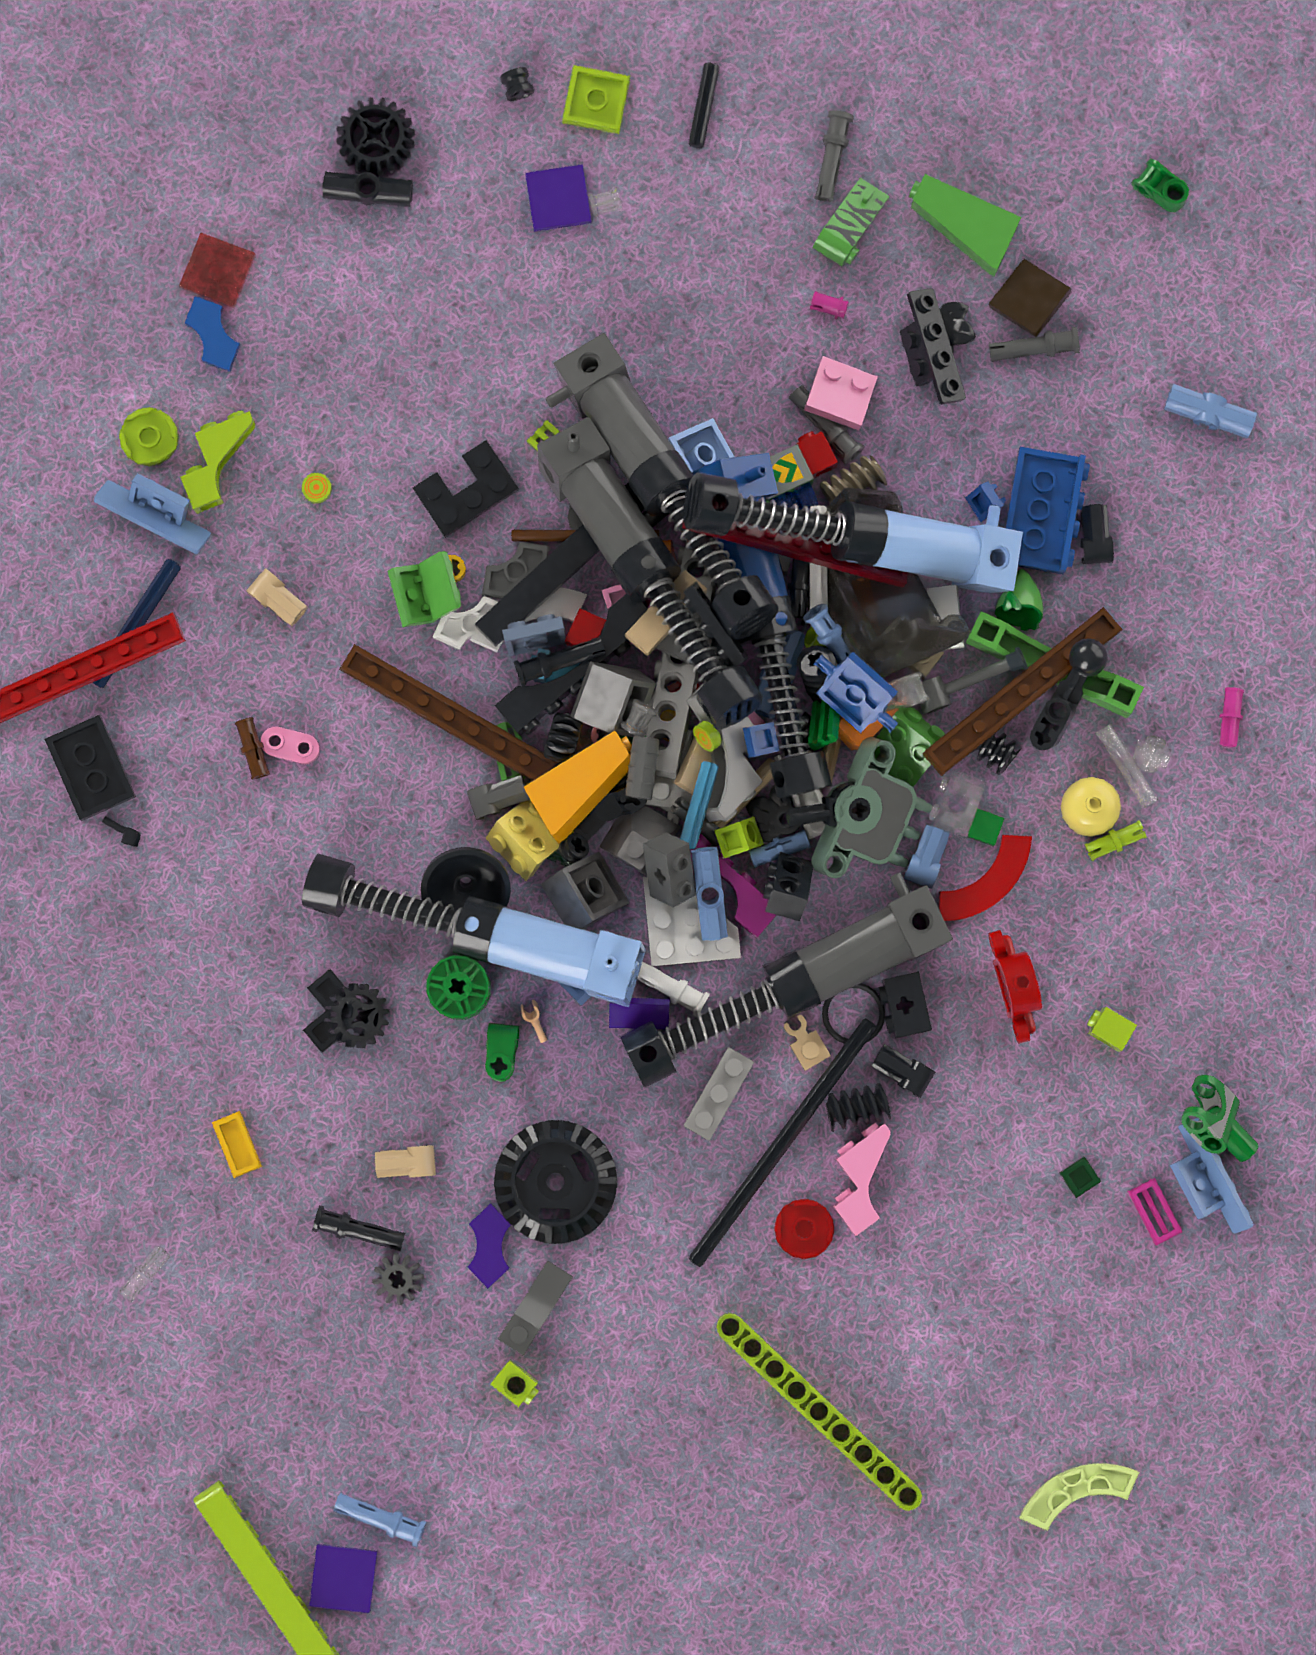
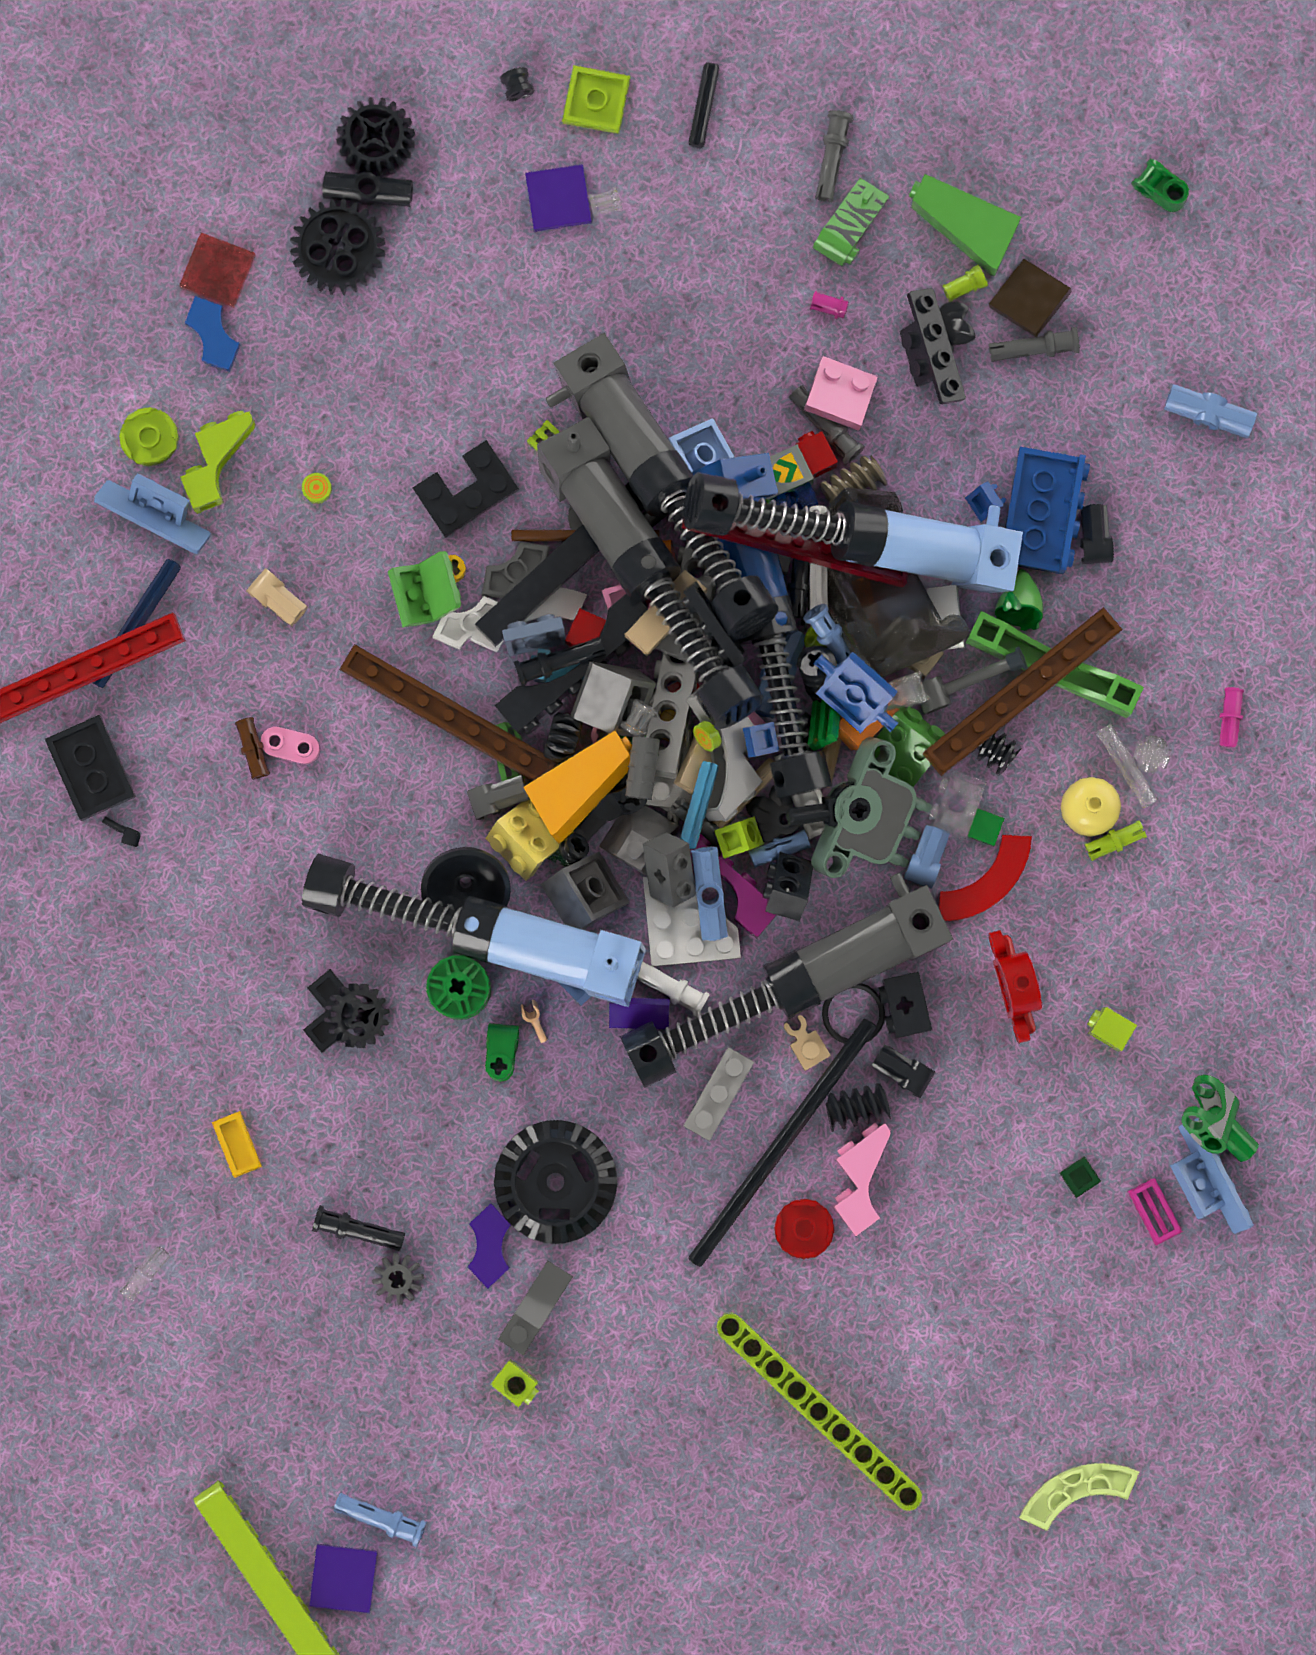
tan piece [375,1145,436,1178] -> none
black beam [1030,638,1108,750] -> none
none -> black gear [290,199,386,295]
none -> lime pin [942,265,988,302]

